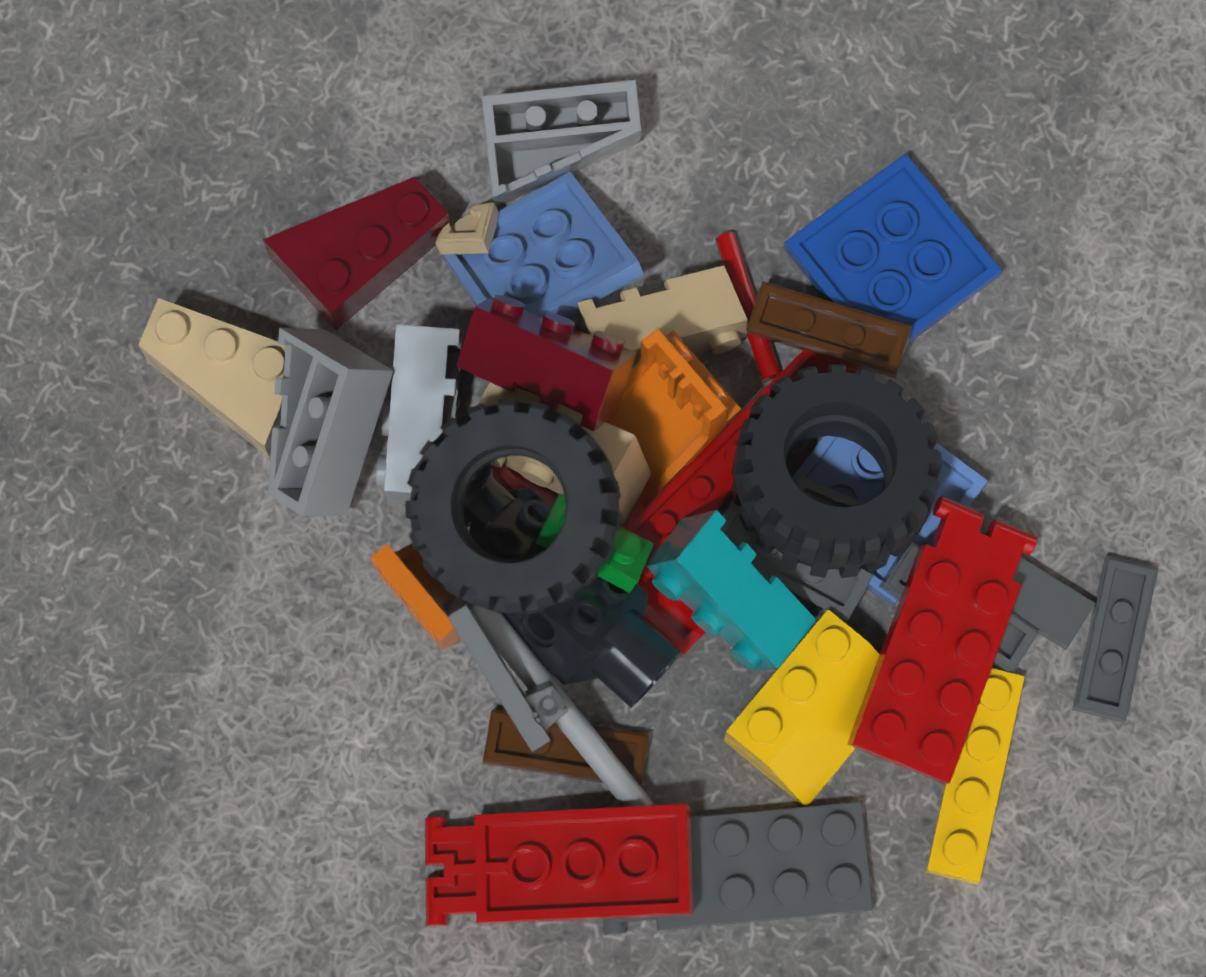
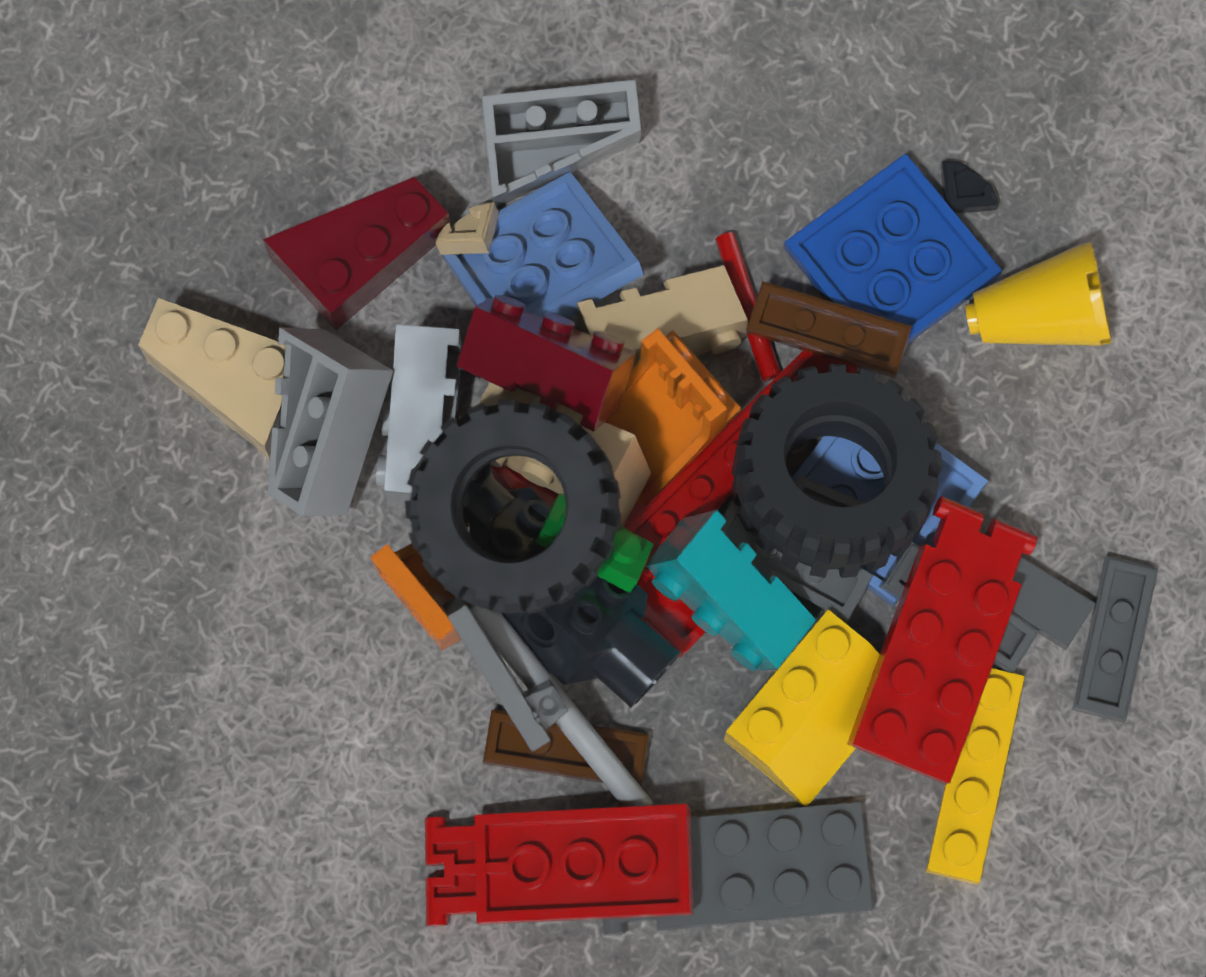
none -> black tile [940,161,998,214]
none -> yellow cone [965,242,1112,346]

